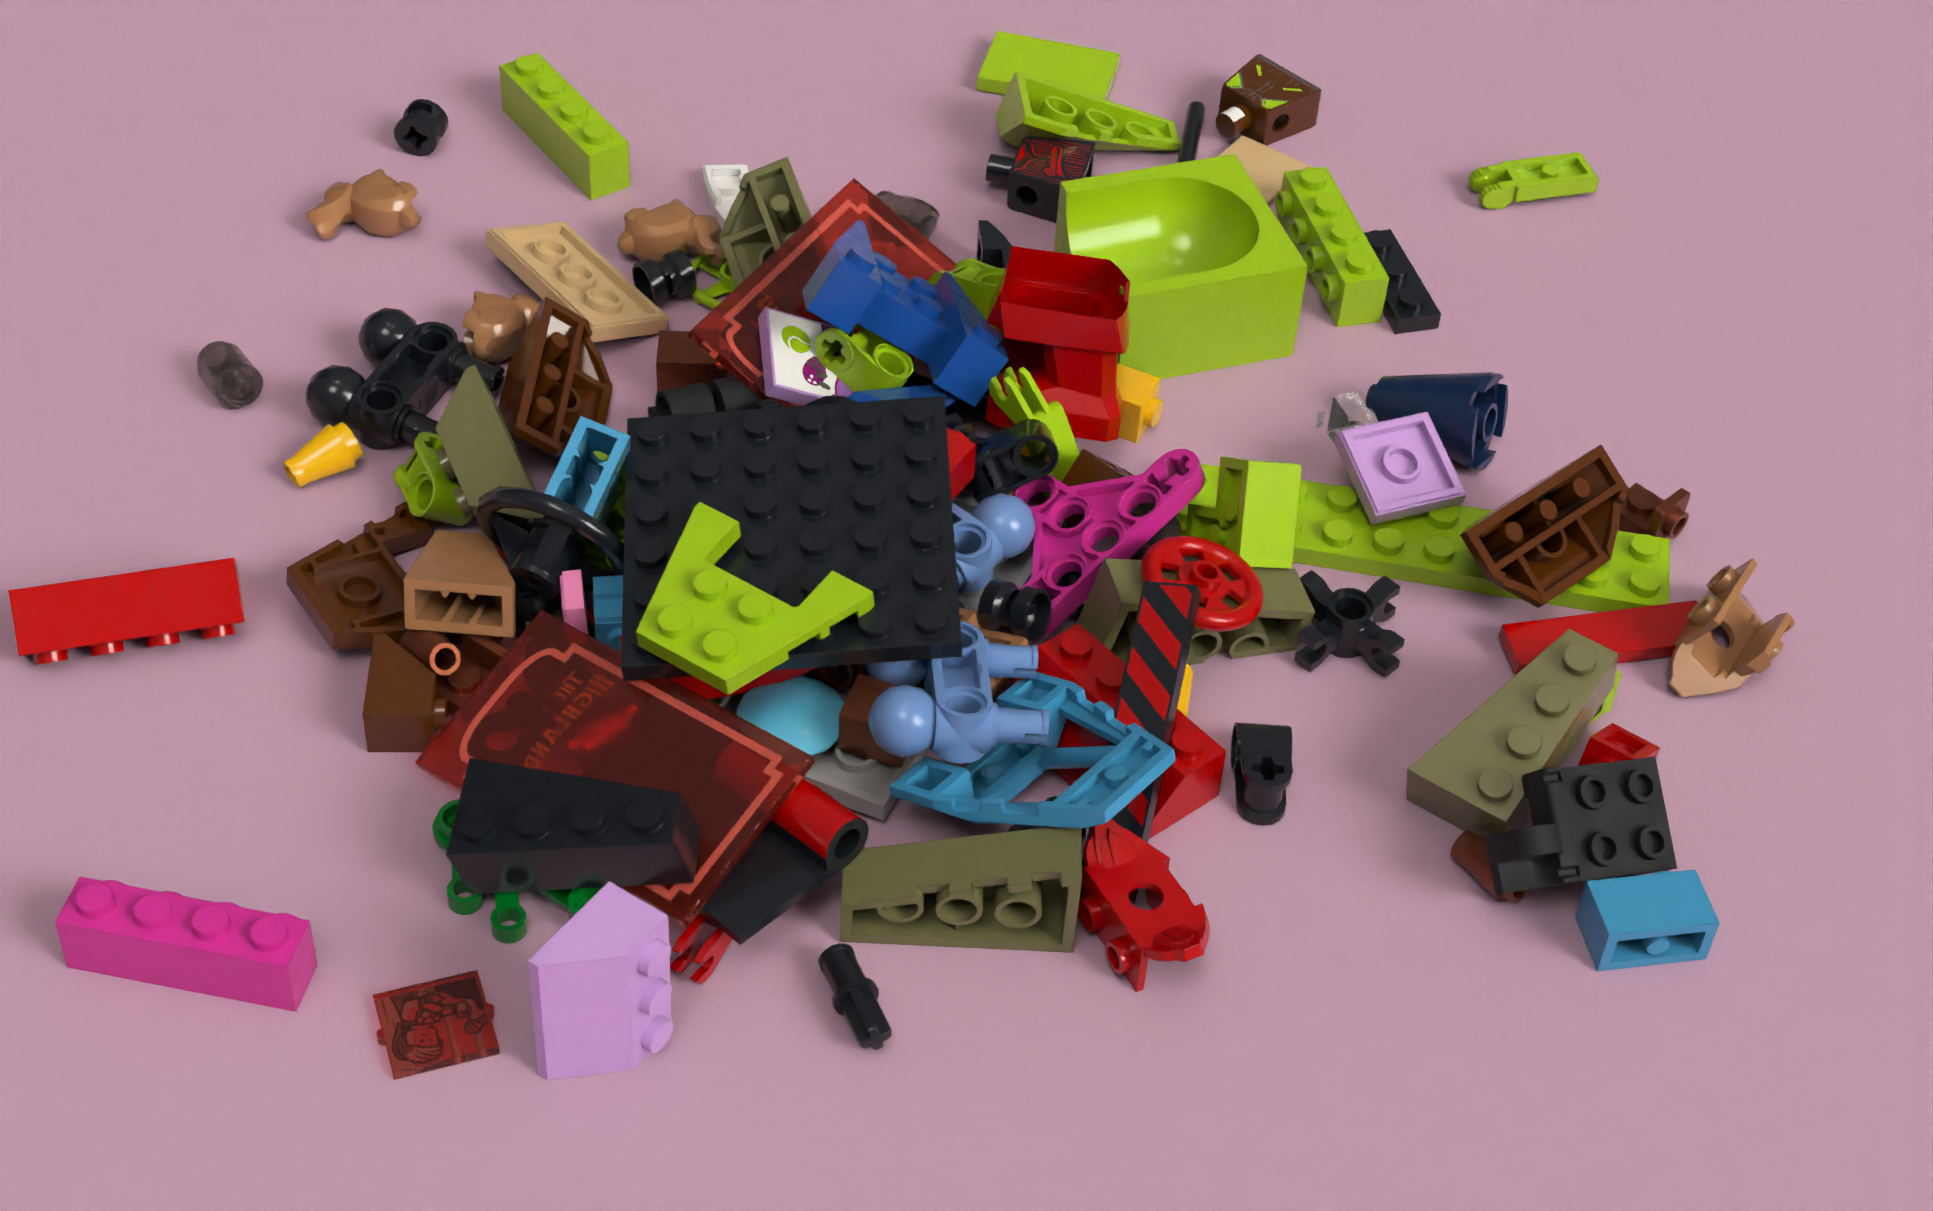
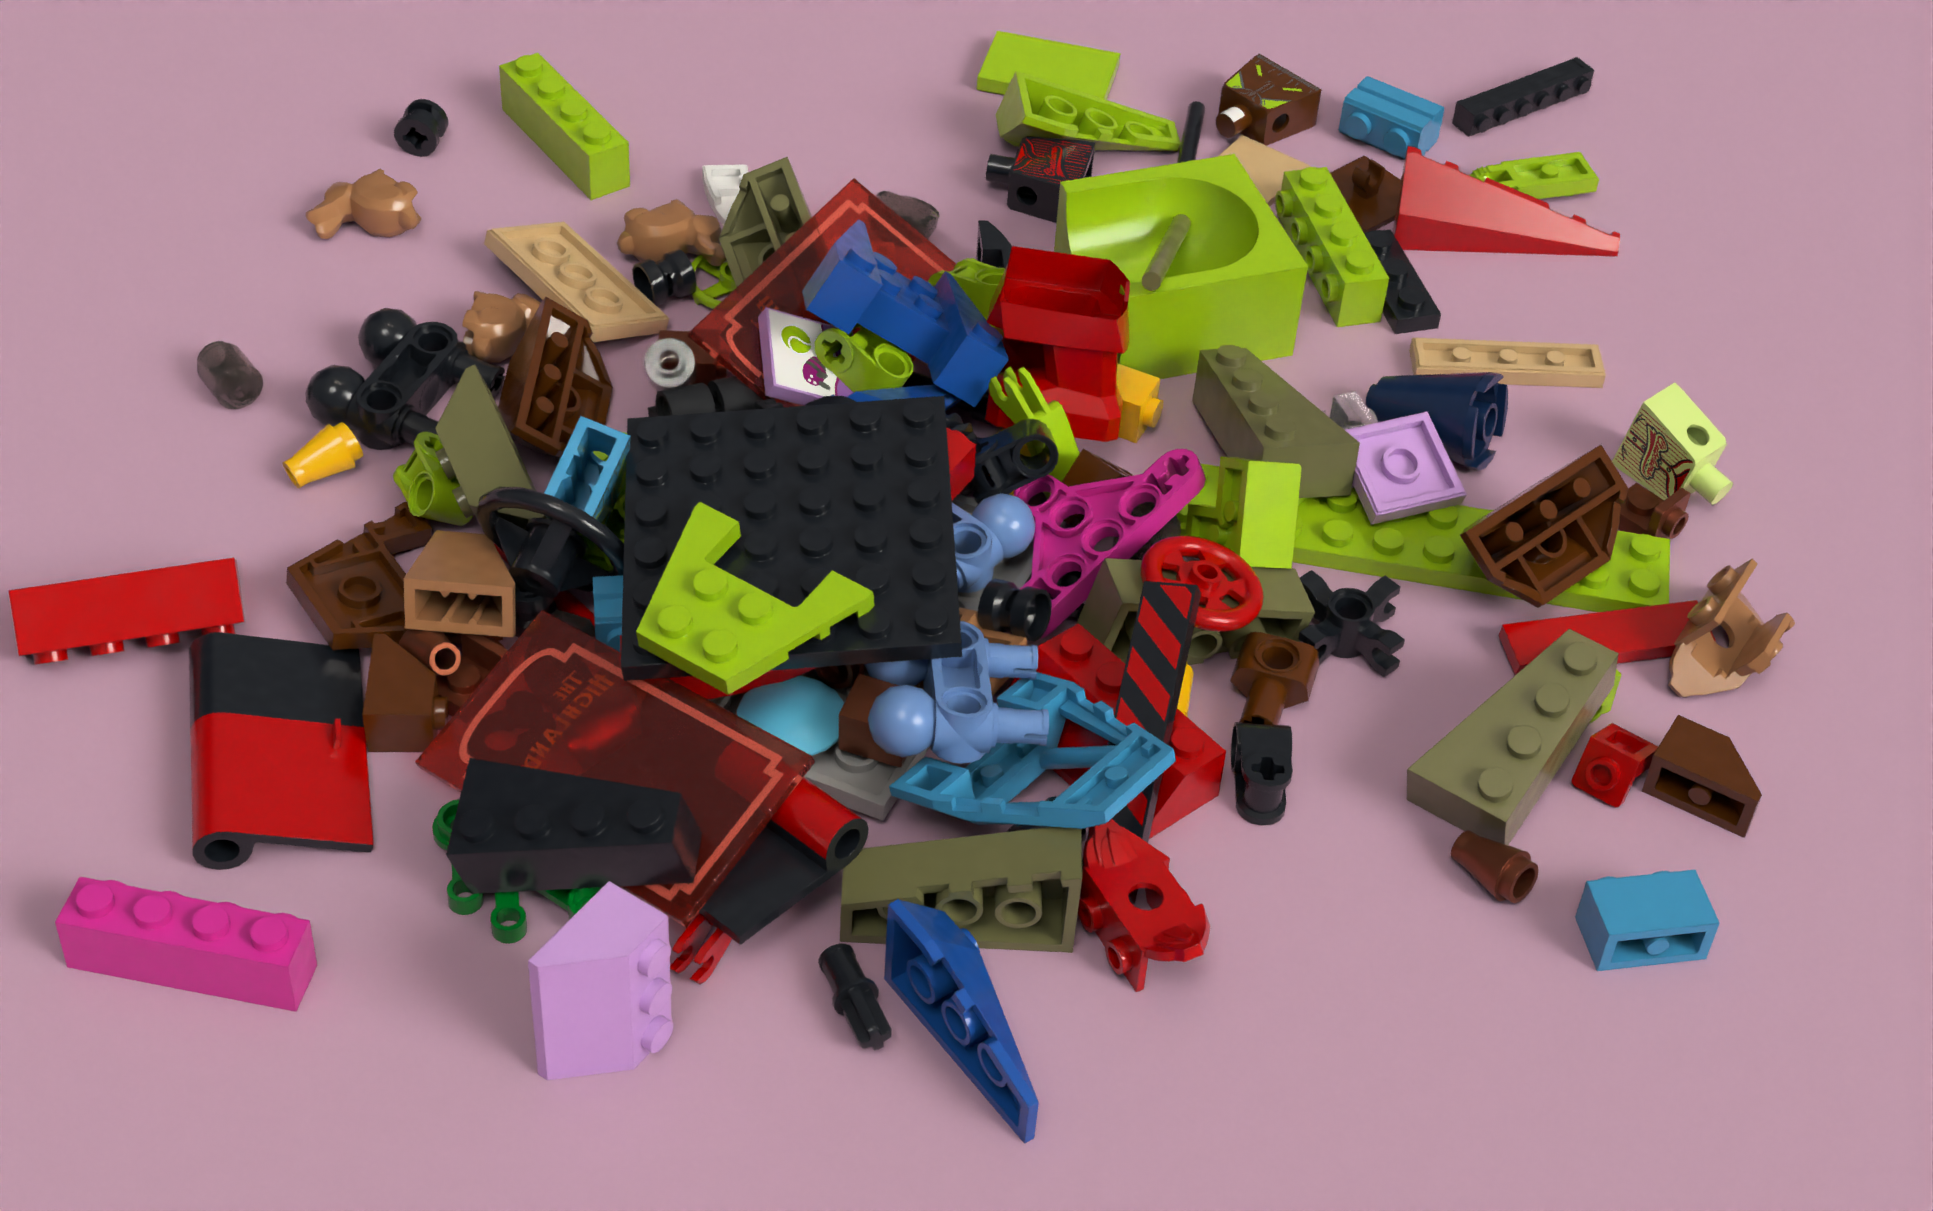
clear red piece [373,970,500,1080] -> none
bright pink tile [560,569,590,648] -> none
black plate [1485,757,1677,894] -> none
none -> door [189,632,374,870]
none -> clear smoke brick [644,338,697,392]
none -> blue wedge [884,899,1039,1144]
none -> olive bar [1142,214,1191,291]
none -> olive wedge [1192,345,1360,498]
none -> reddish brown piece [1230,631,1319,725]
none -> reddish brown piece [1330,155,1401,233]
none -> dark azure brick [1338,76,1444,159]
none -> wedge [1393,146,1620,257]
none -> tan tile [1409,338,1606,388]
none -> black piece [1452,57,1594,137]
none -> yellowish green torso [1612,382,1733,505]
none -> reddish brown slope [1642,715,1762,838]

